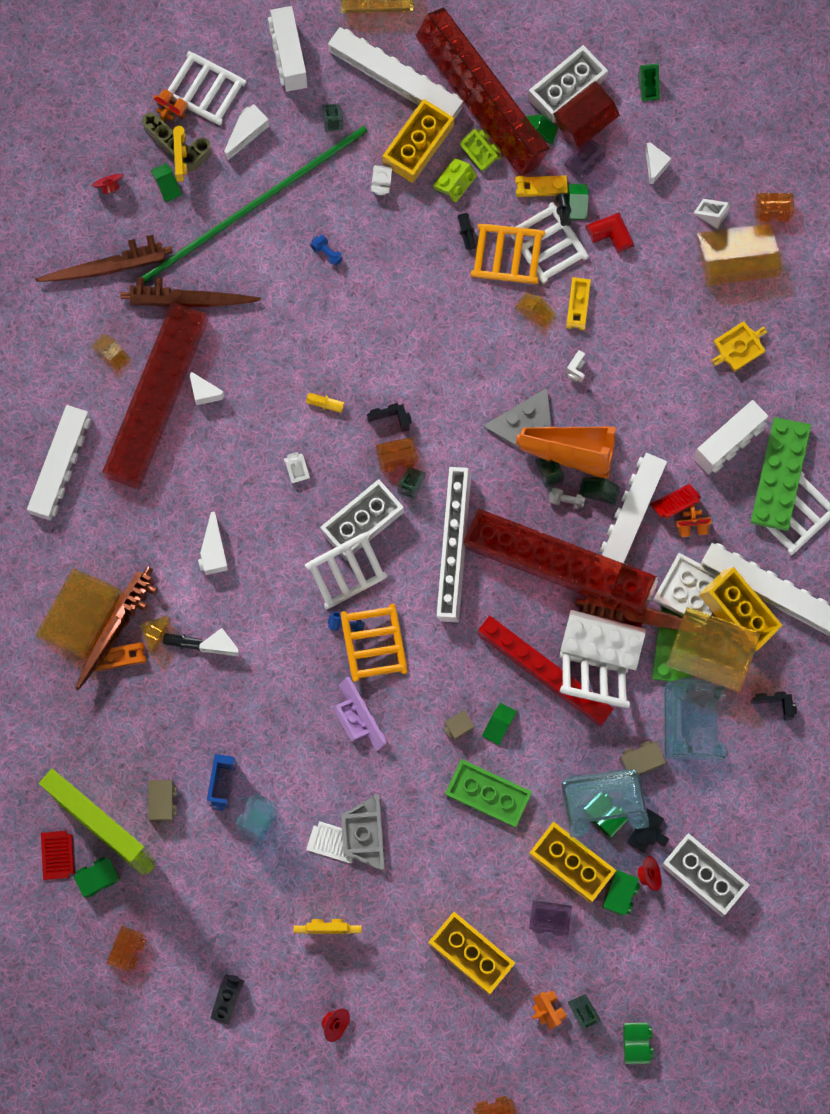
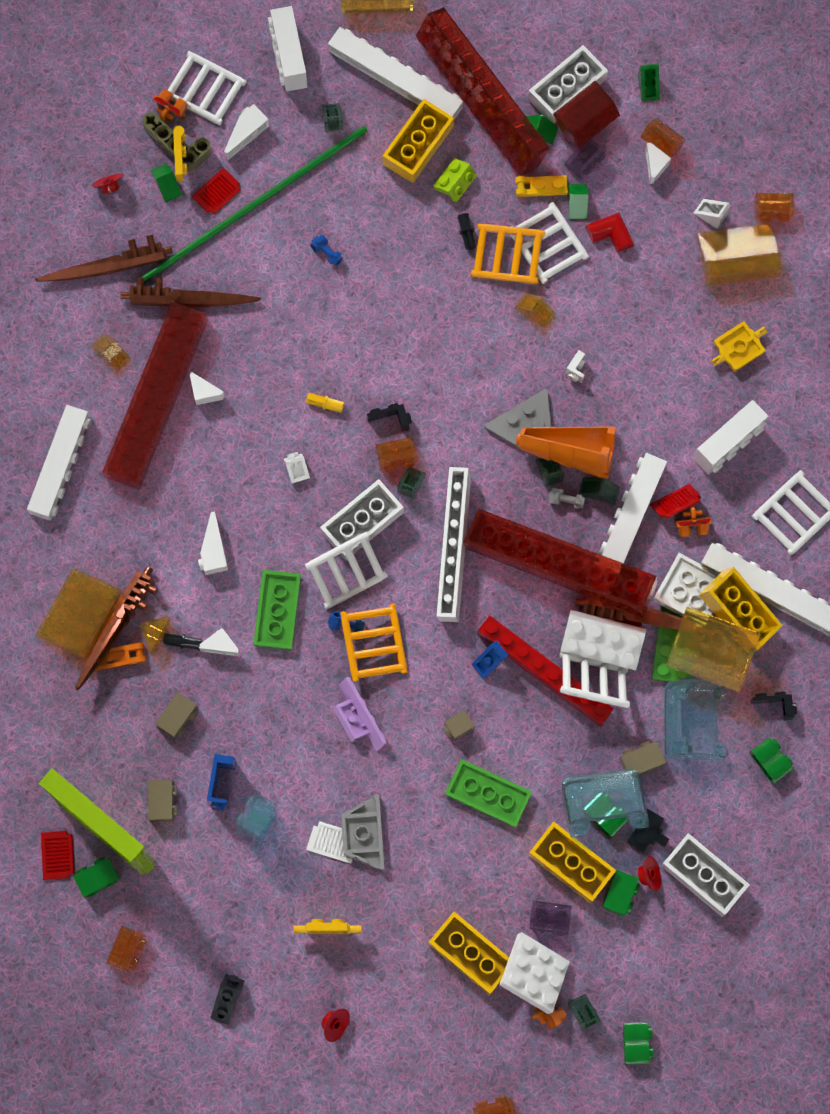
white bracket [371,165,392,195] -> none
lime bracket [459,129,503,171] -> none
green slope [482,702,517,745] -> none
black axle [556,194,571,227] -> none
yellow plate [566,277,591,331] -> none
bright green plate [751,417,811,531] -> none
none -> dark tan brick [155,692,198,740]
none -> red window [191,167,241,215]
none -> bright green plate [253,570,301,650]
none -> blue plate [472,640,509,679]
none -> white plate [499,932,570,1014]
none -> clear orange brick [641,118,686,158]
none -> green brick [749,737,793,784]

